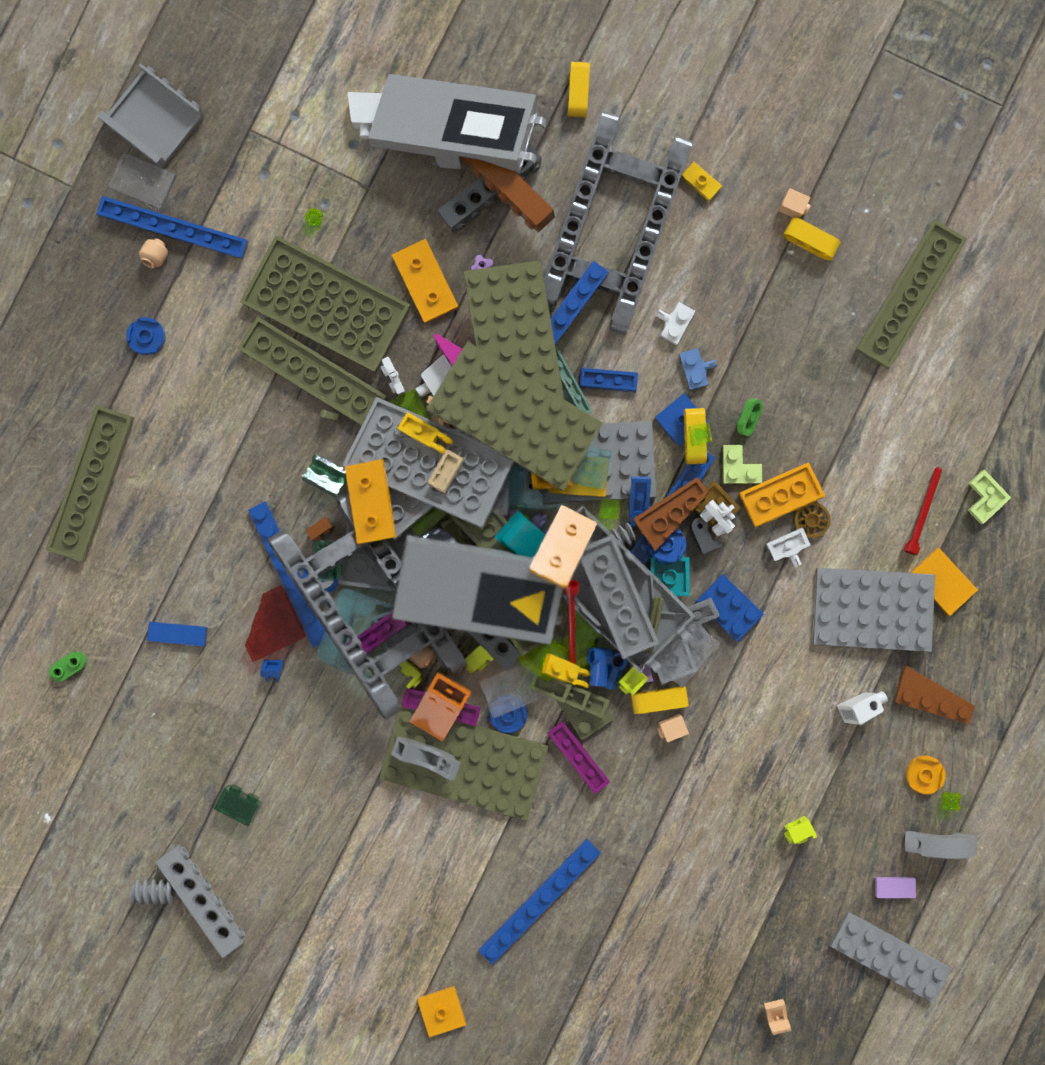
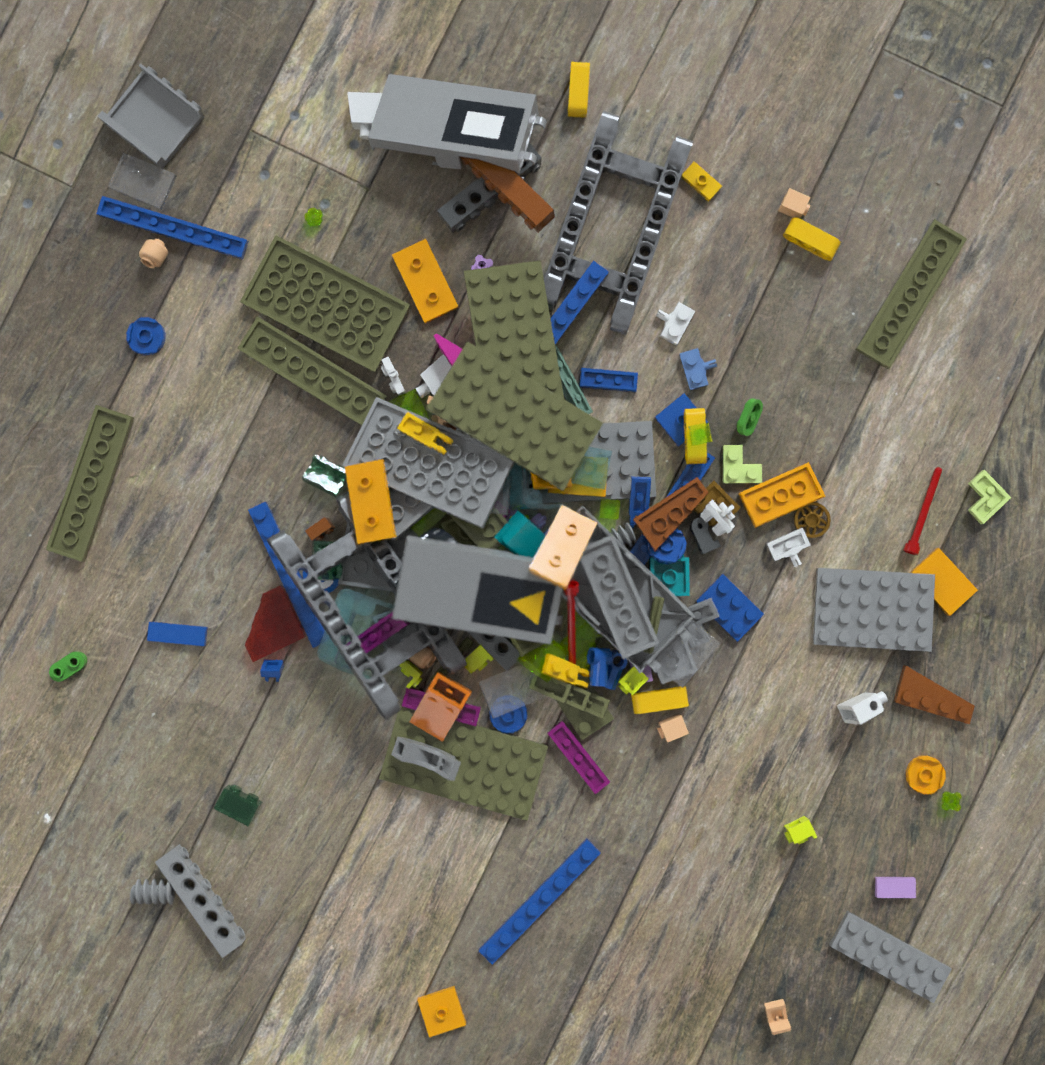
olive tile [319,409,340,422] -> none
tan plate [427,450,465,494] -> none
light grey arch [905,831,977,859] -> none

